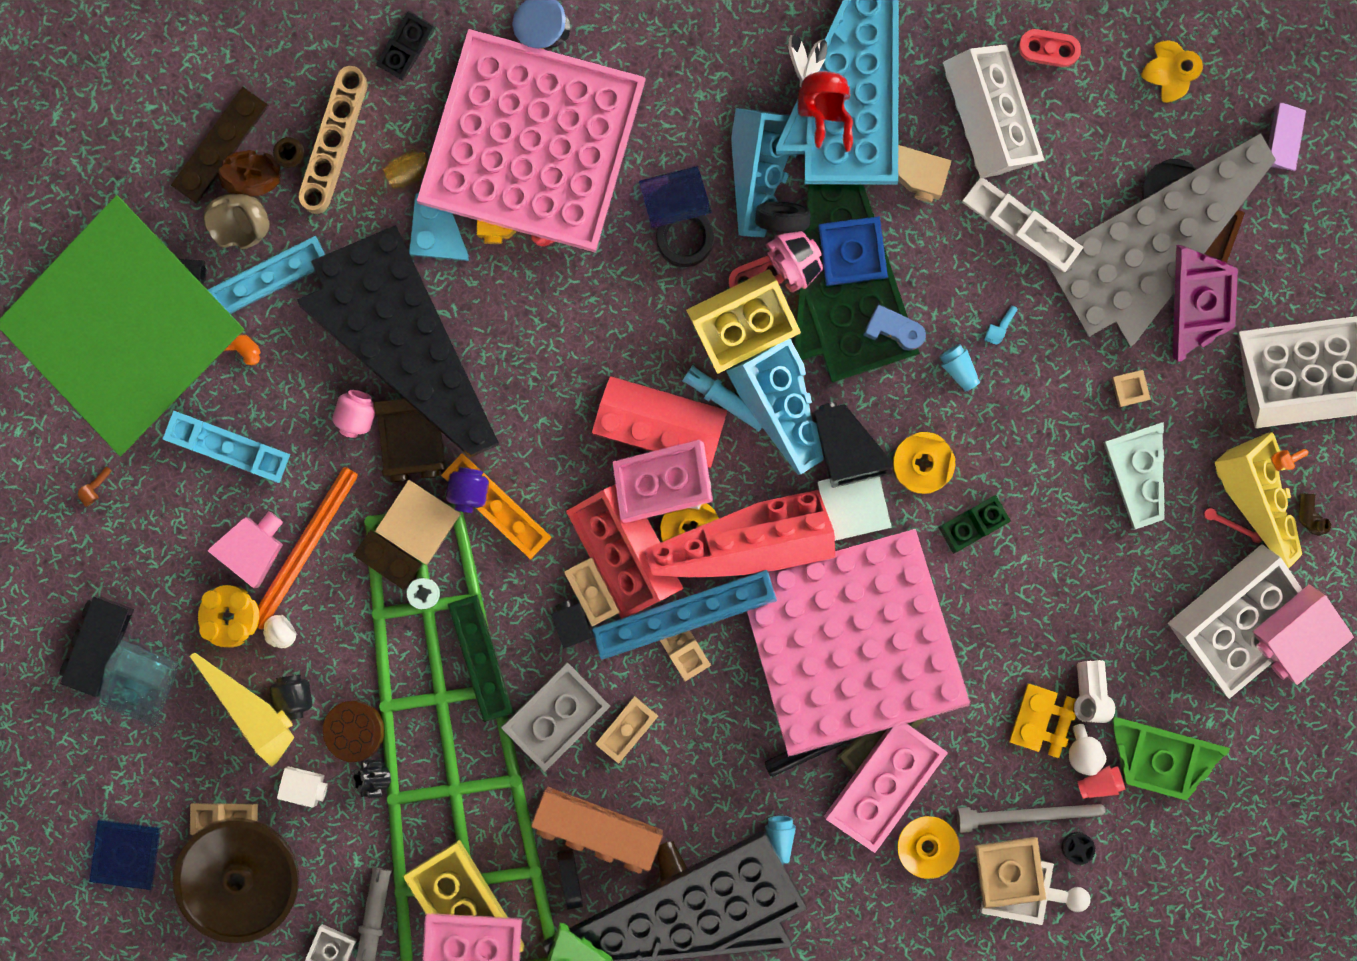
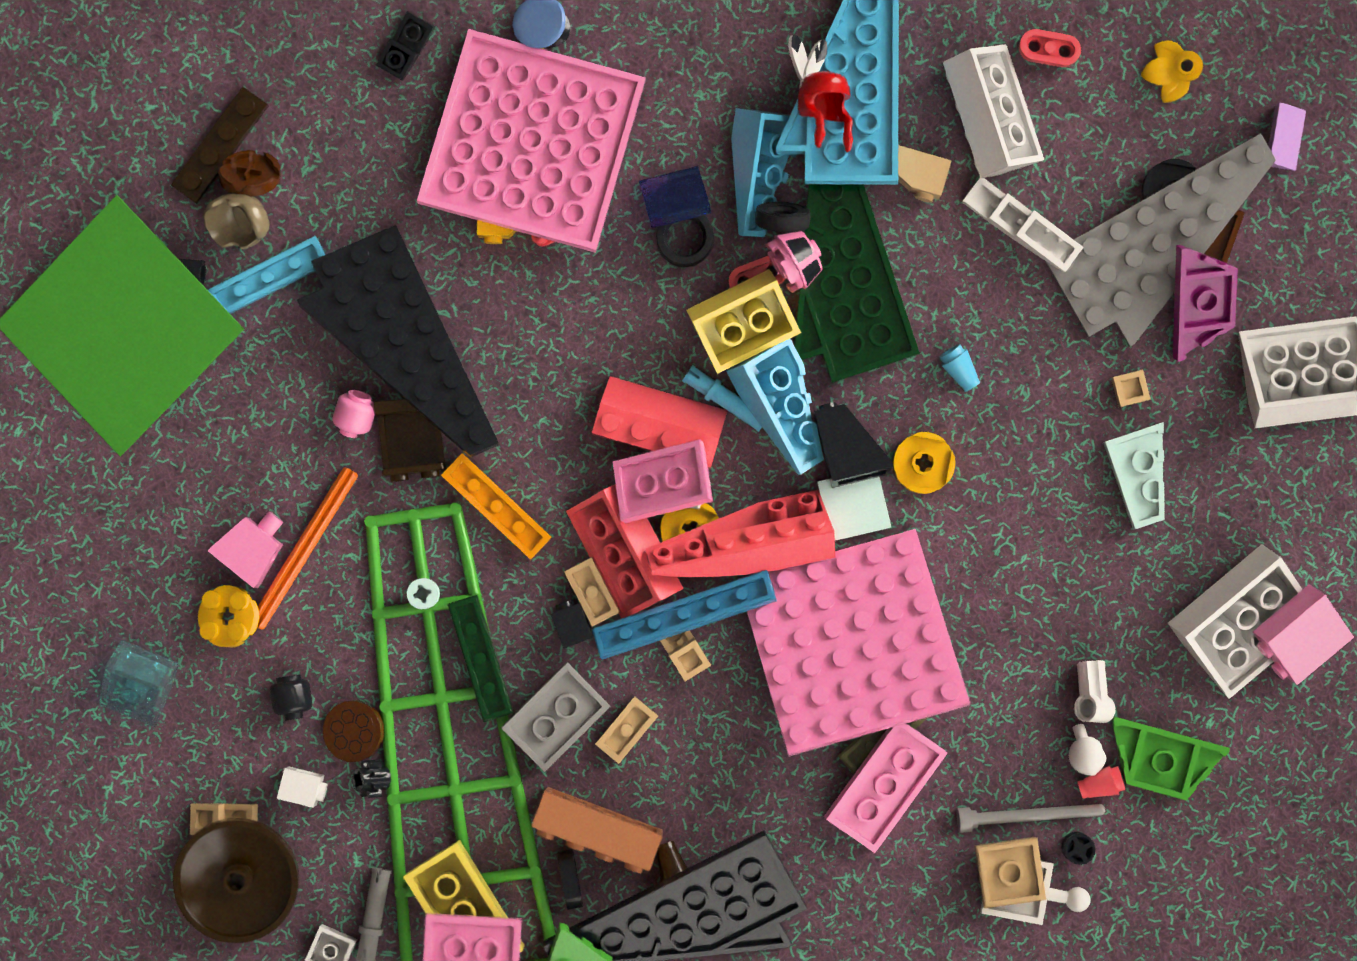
black brick [59,596,134,697] -> none
dark orange hand [78,466,112,507] -> none
clear blue tile [89,819,161,890] -> none
medium azure slope [163,410,291,483] -> none
light yellow wedge [190,653,294,767] -> none
orange arm [224,335,261,366] -> none
white piece [263,615,297,648] -> none
dark brown cone [273,137,304,168] -> none
tan beam [299,66,367,214] -> none
dark brown plate [353,530,423,590] -> none
tan tile [375,480,461,565] -> none
clear yellow brick [383,148,429,189] -> none
medium azure wing [409,193,469,261] -> none
dark purple head [446,467,489,513] -> none
black axle [765,739,852,777] -> none
medium azure cone [765,816,796,864] -> none
blue tile [818,216,888,286] -> none
medium blue leg [863,305,926,351] -> none
yellow dish [897,816,960,879] -> none
dark green slope [938,495,1011,554] -> none
medium azure hand [984,306,1018,344] -> none
yellow plate [1009,683,1076,758] -> none
coral hinge [1204,508,1263,543] -> none
light yellow wedge [1215,432,1302,568] -> none
orange hand [1271,449,1308,471] -> none
dark brown arm [1299,493,1331,536] -> none

